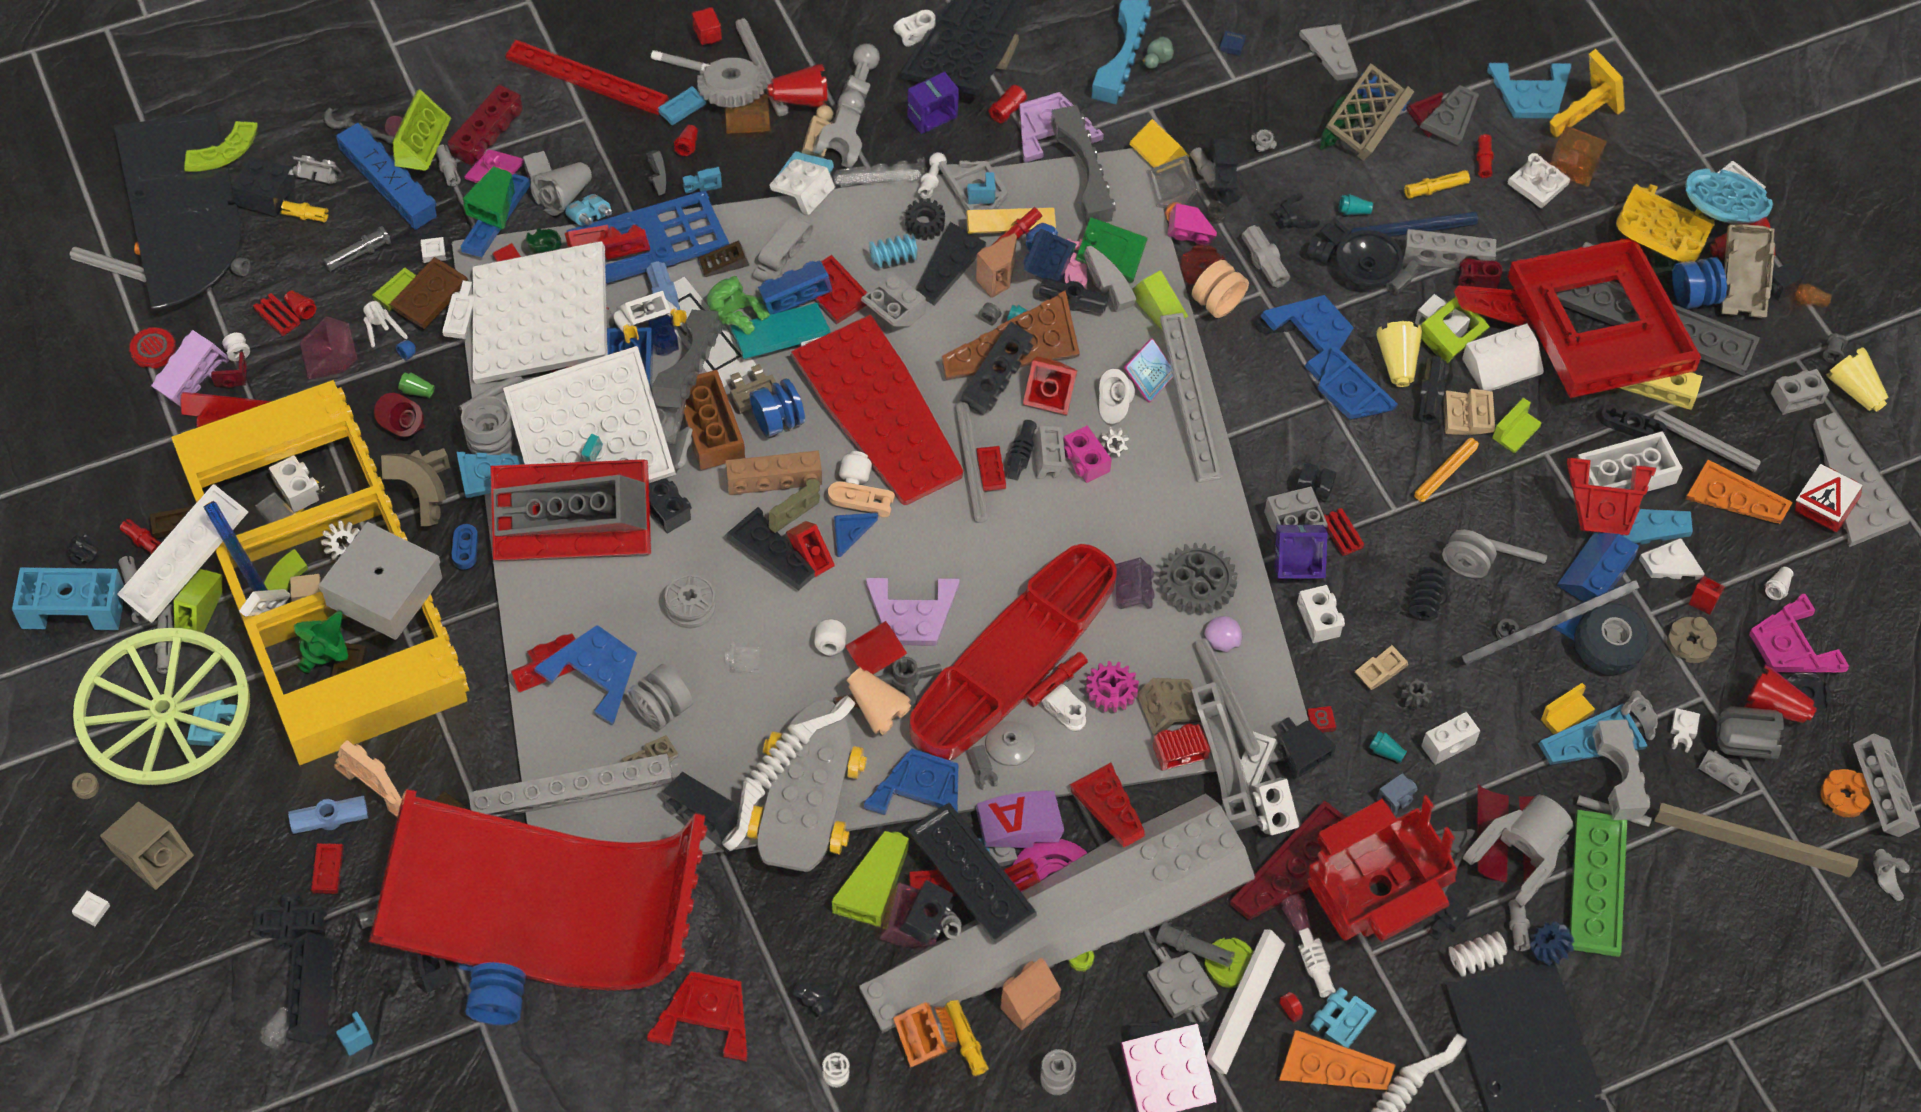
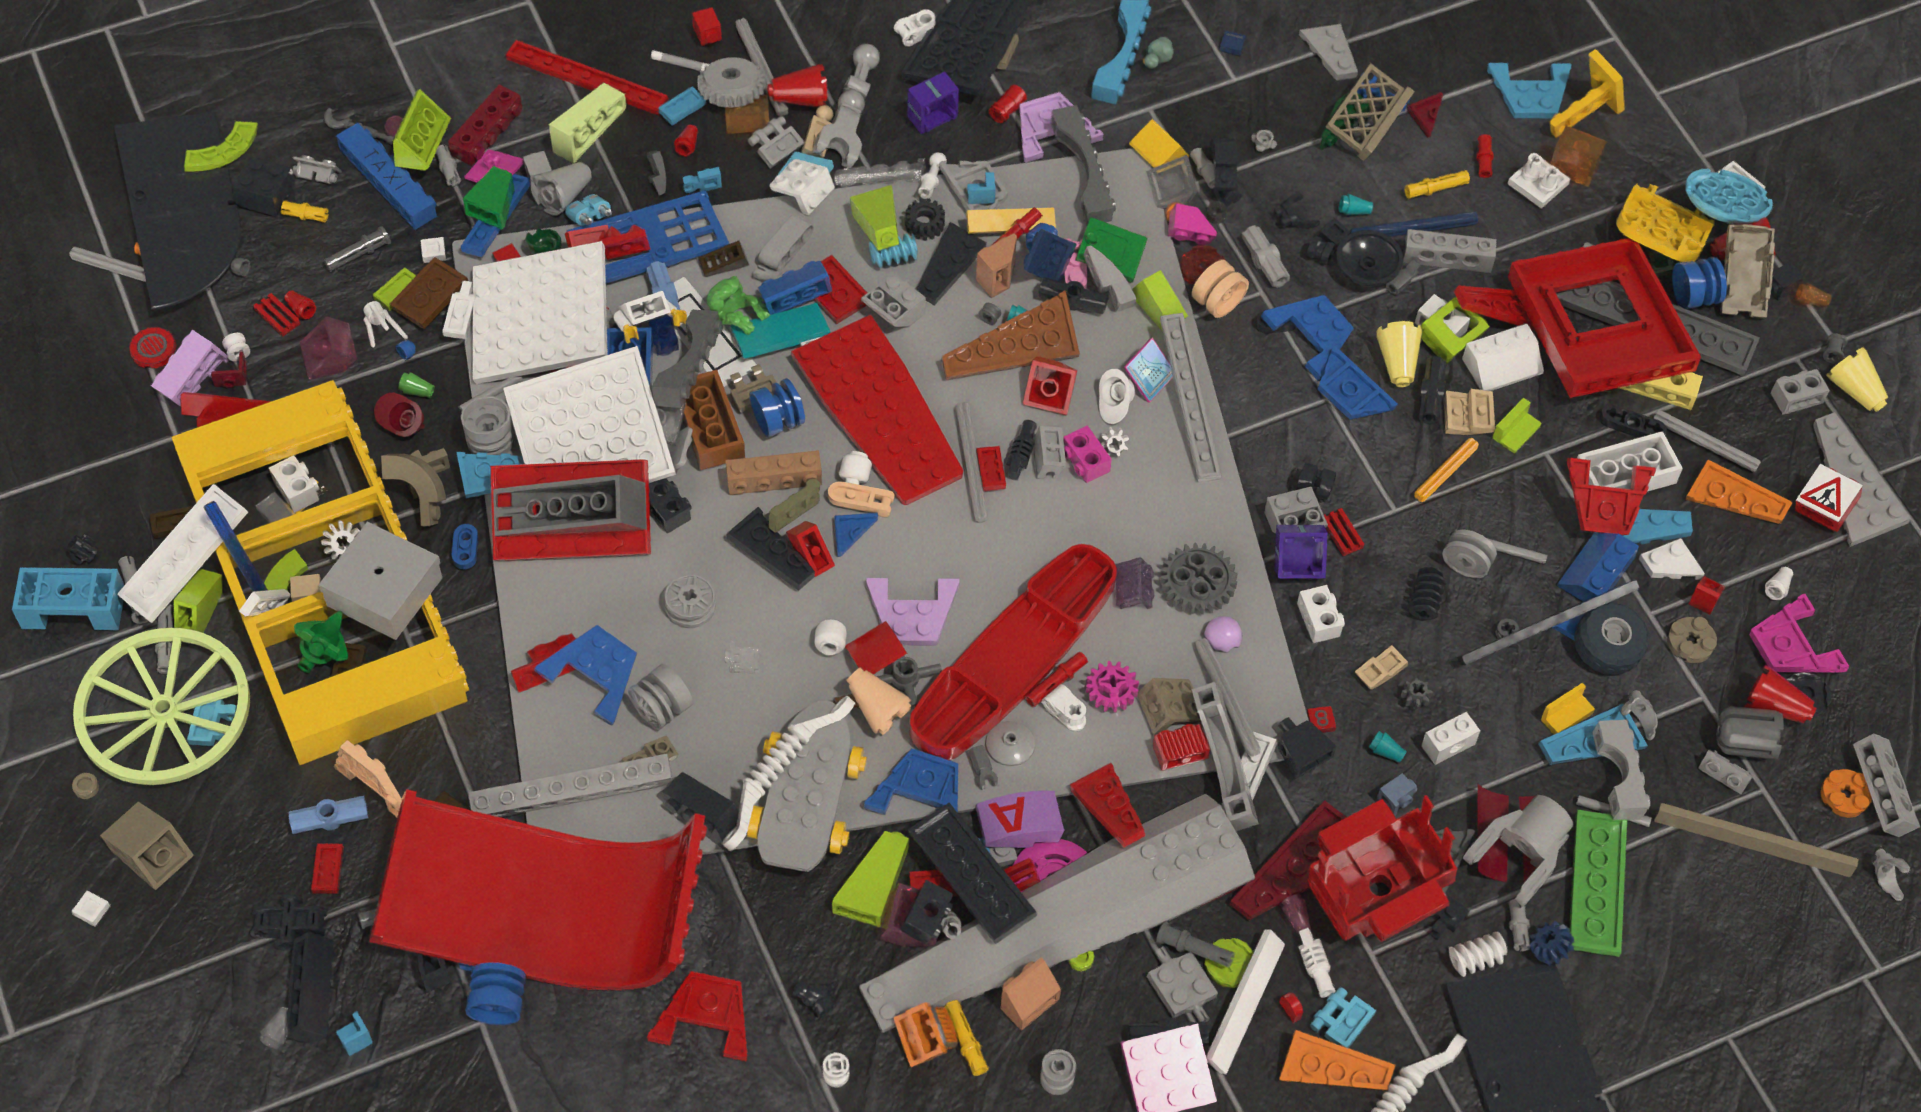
red pin [120,519,161,555] -> none
teal tile [581,434,603,462] -> none
black brick [960,321,1034,415] -> none
white brick [1251,778,1299,835] -> none
dark grey wing [1420,85,1479,145] -> none
dark red piece [1458,258,1503,289] -> none
white plate [1670,708,1700,753] -> none
none -> yellowish green wedge [549,83,626,164]
none -> light grey plate [748,116,804,169]
none -> lime slope [849,185,899,251]

